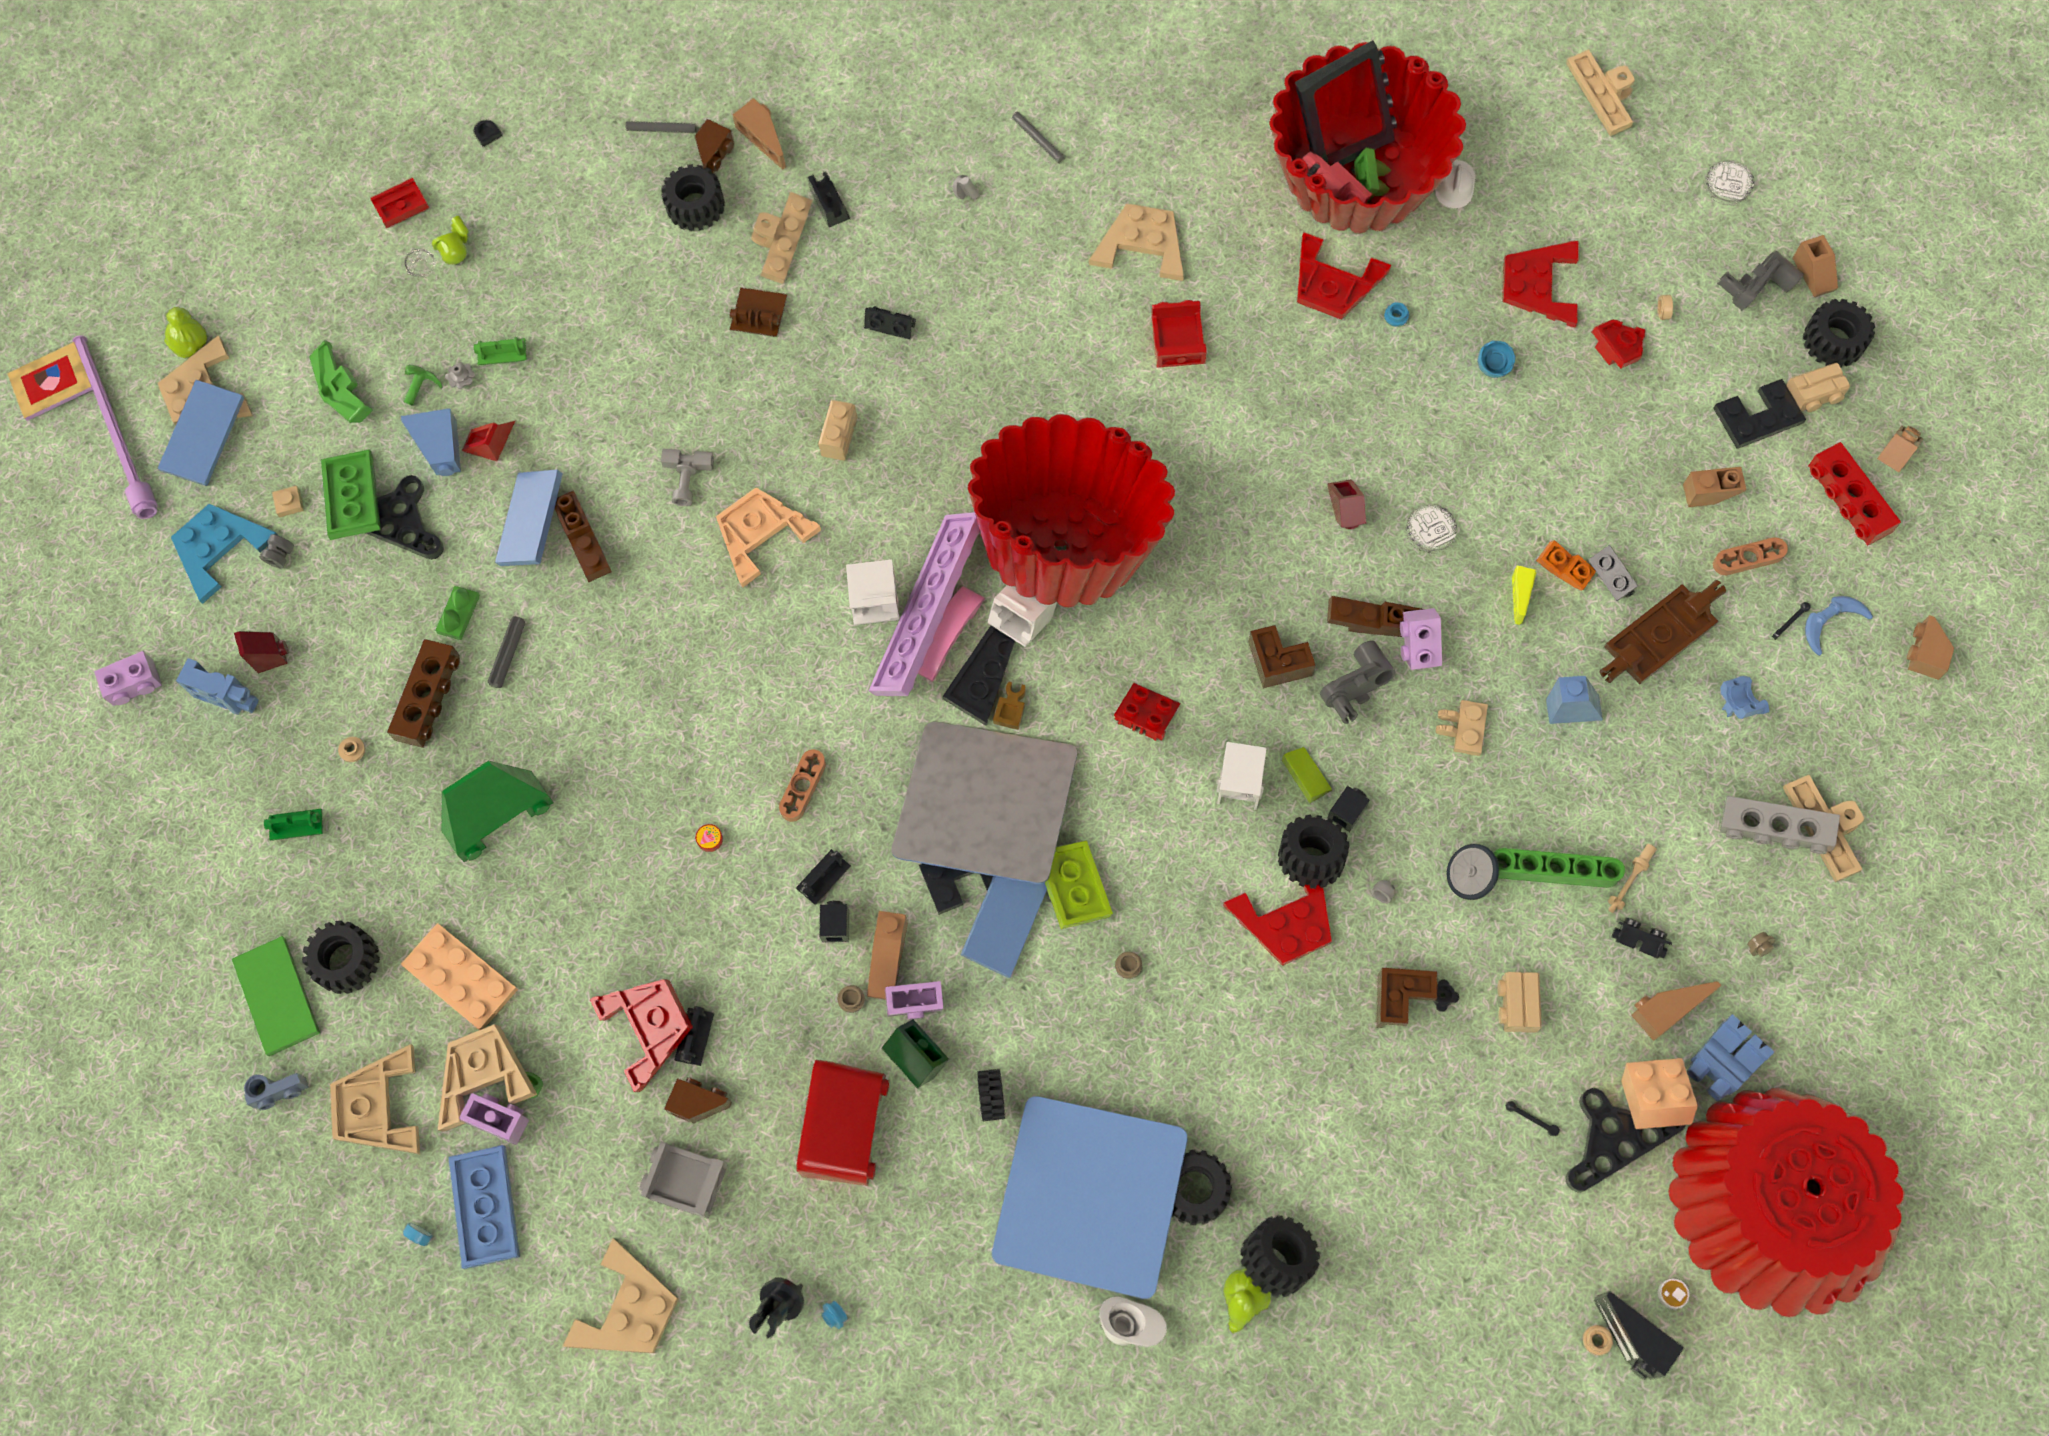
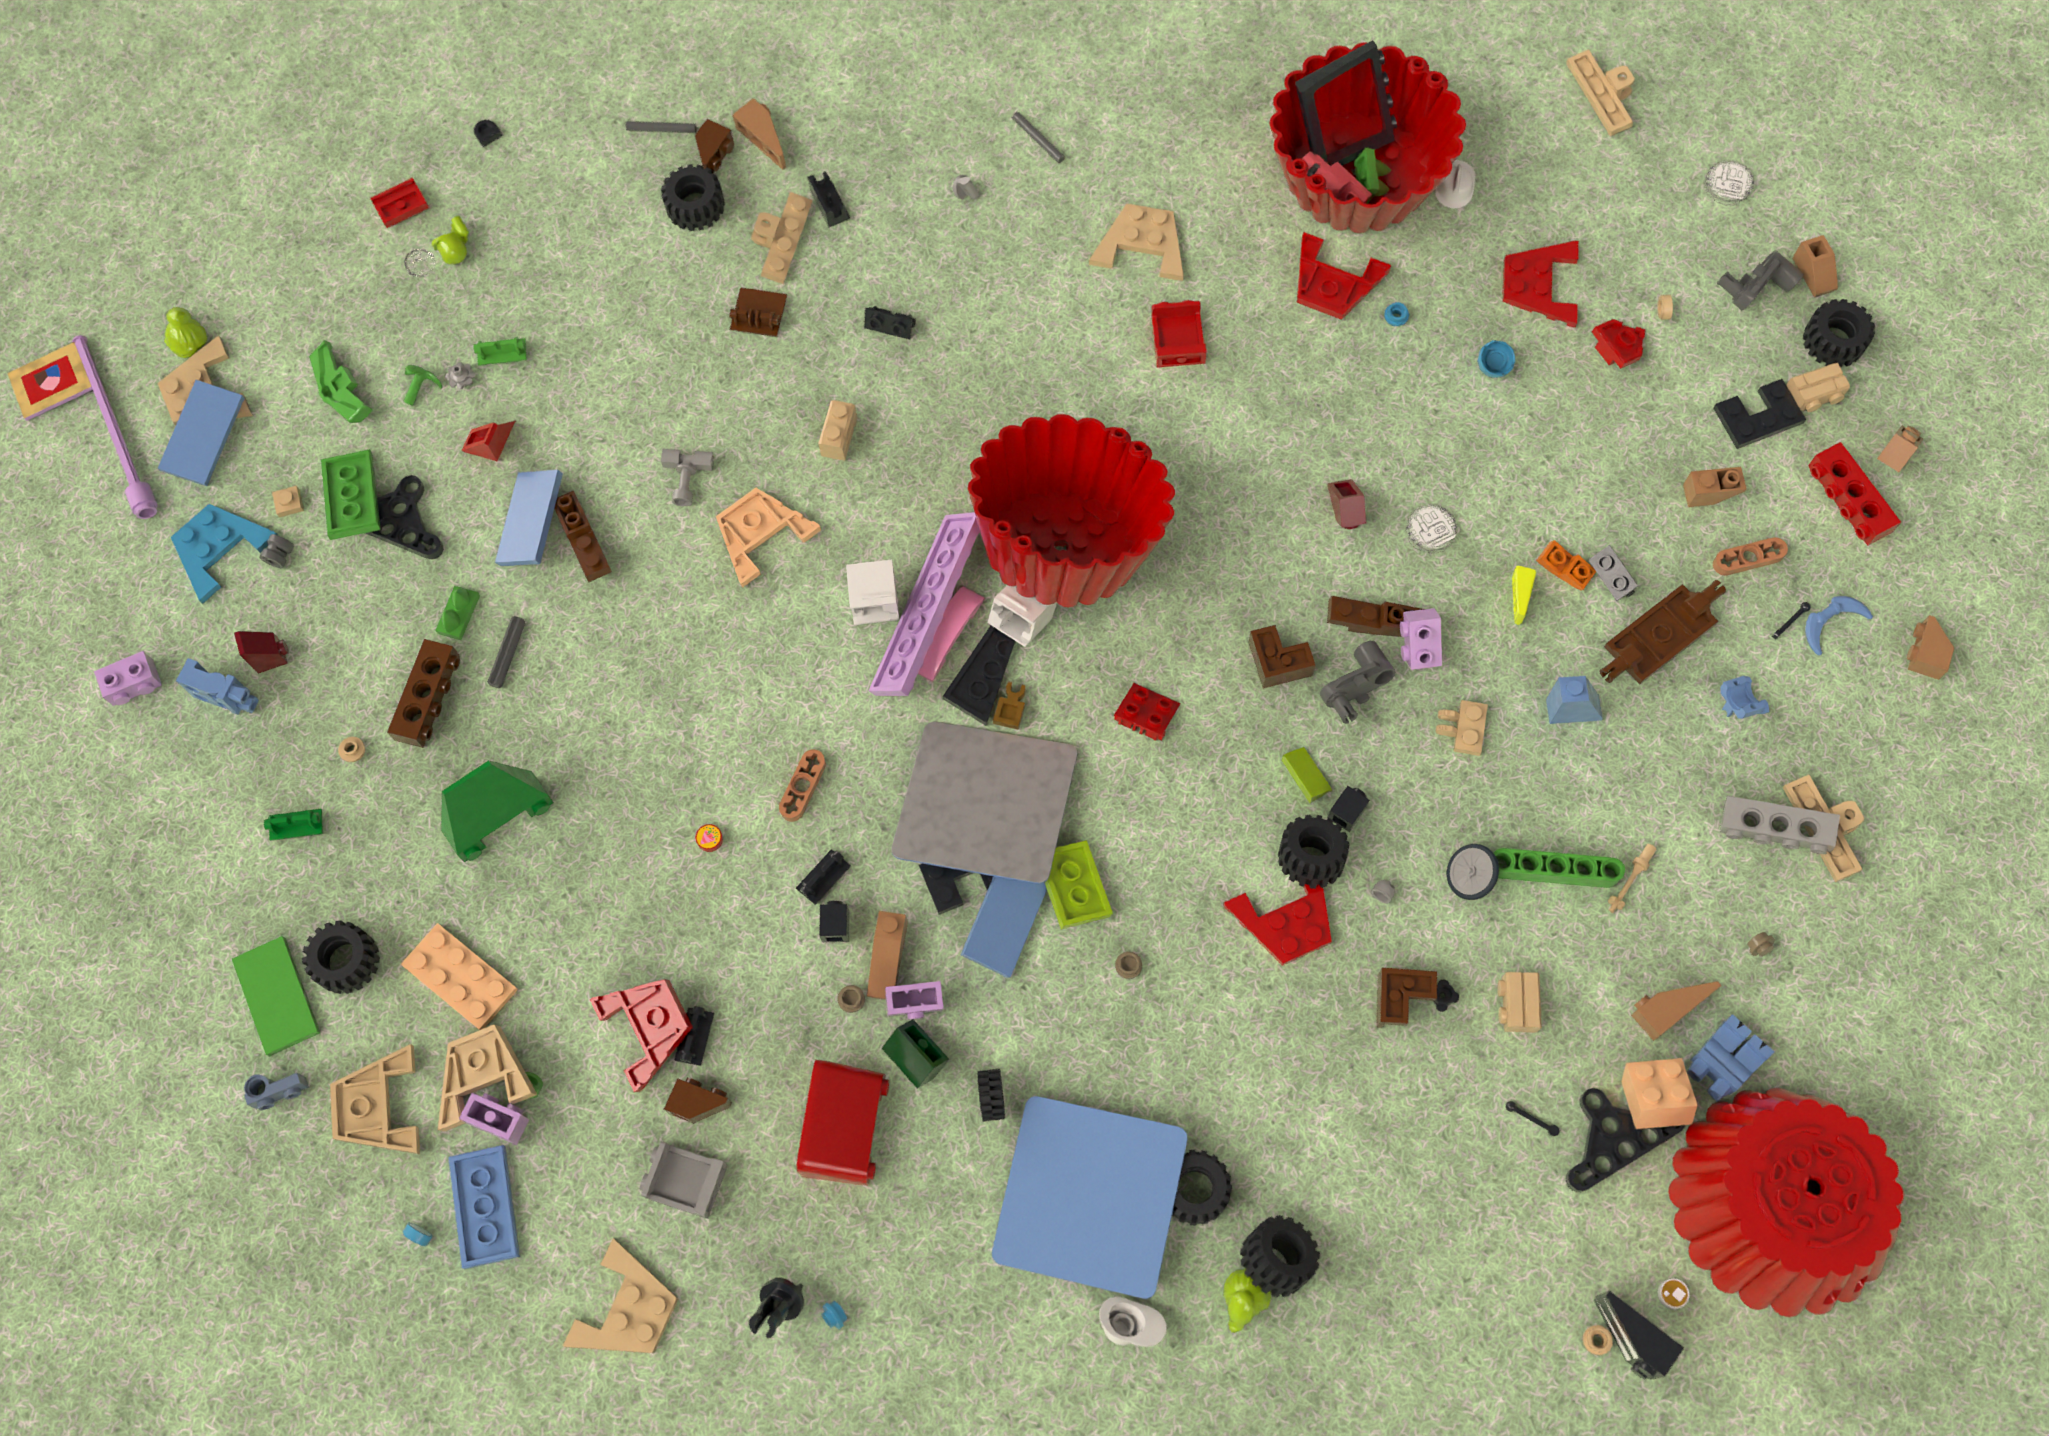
medium blue slope [401,408,461,476] -> none
white piece [1216,742,1267,810] -> none
black hinge [1611,917,1672,959] -> none

